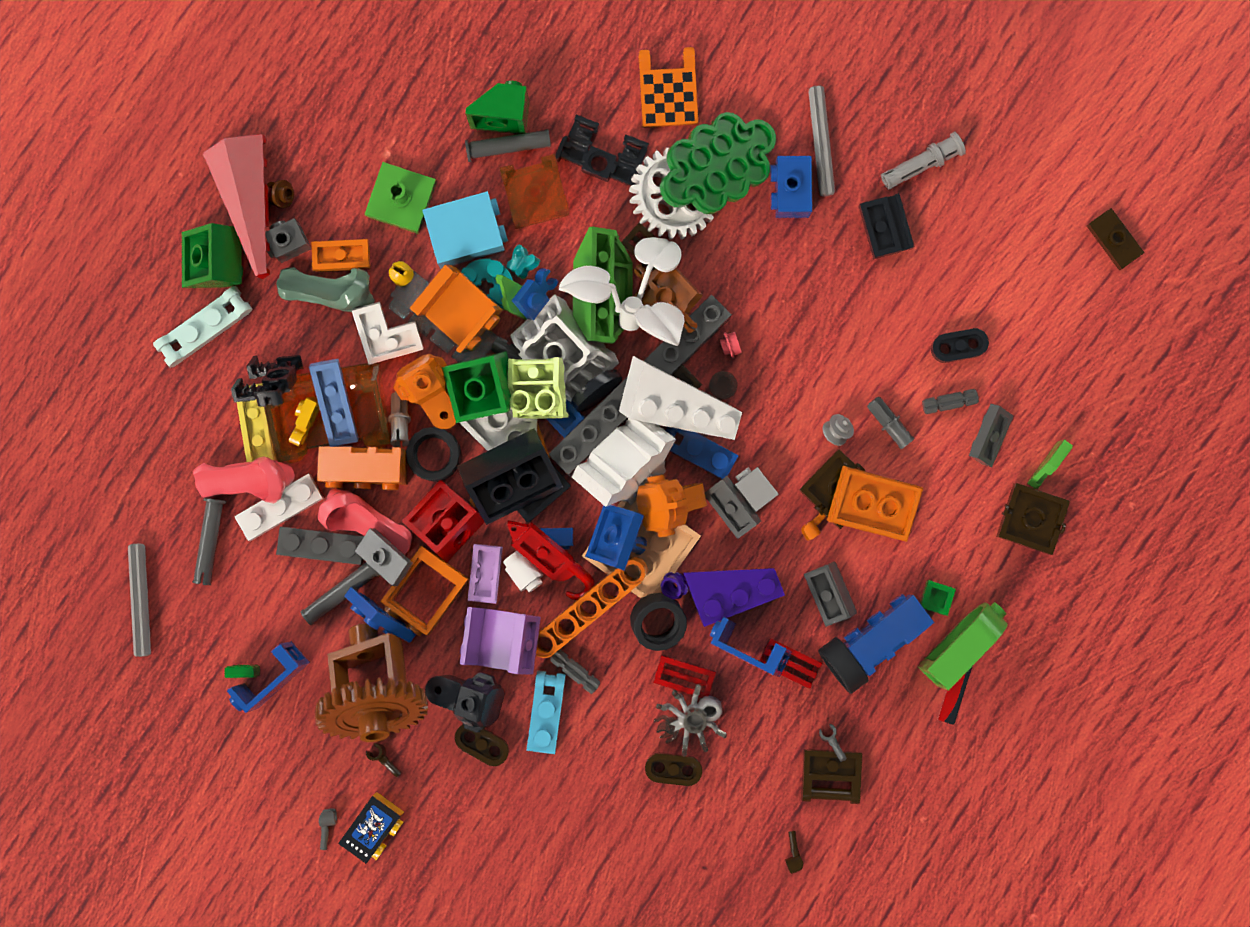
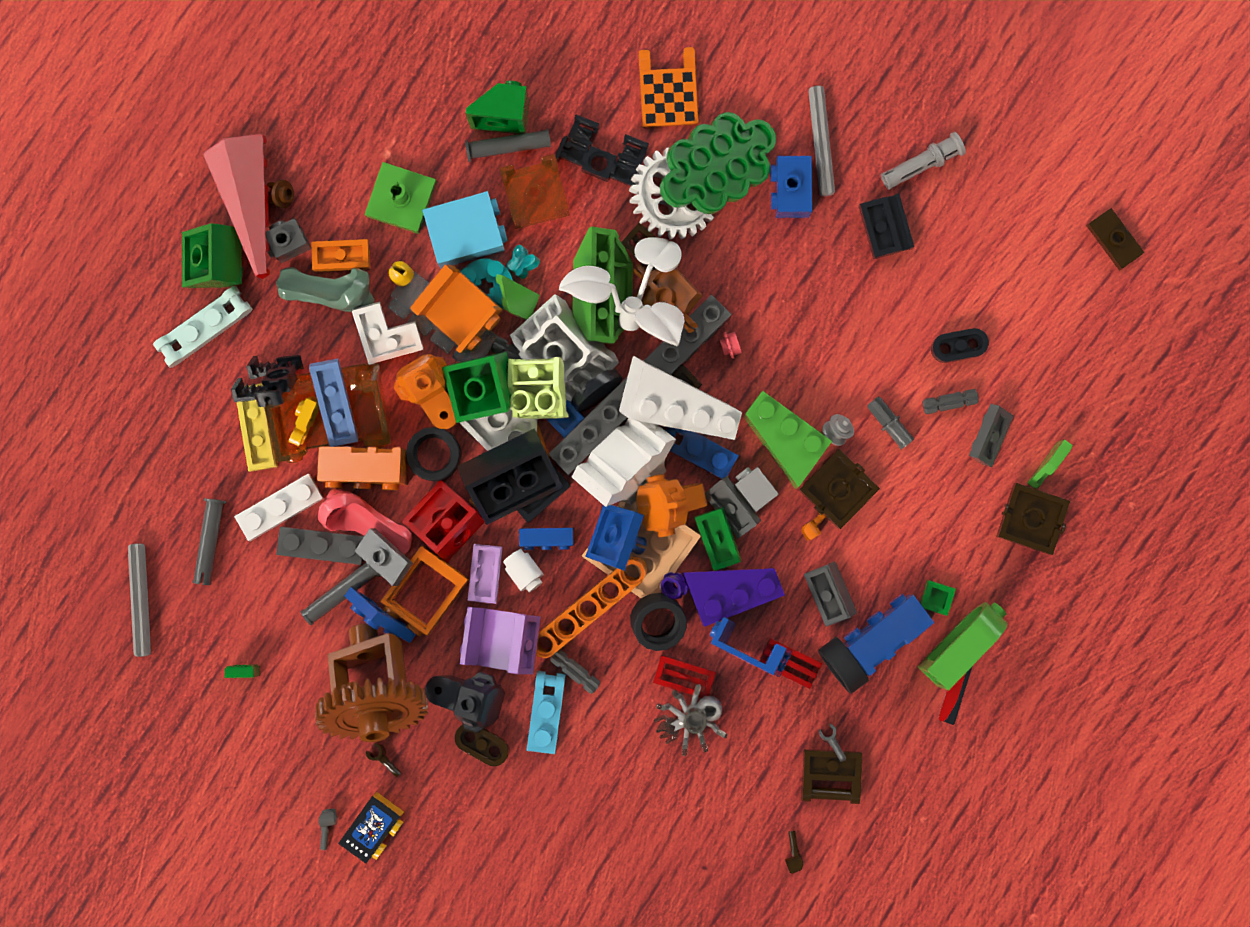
coral hair [193,456,295,504] -> none
blue panel [227,641,310,713] -> none
light grey axle [388,391,411,447] -> none
red plate [507,520,595,600] -> none
blue plate [511,268,558,320] -> none
dark brown plate [645,753,702,786] -> none
clear smoke plate [709,371,737,400] -> none
orange tile [827,466,923,542] -> none
none -> green plate [695,507,742,571]
none -> bright green wedge [743,391,832,489]

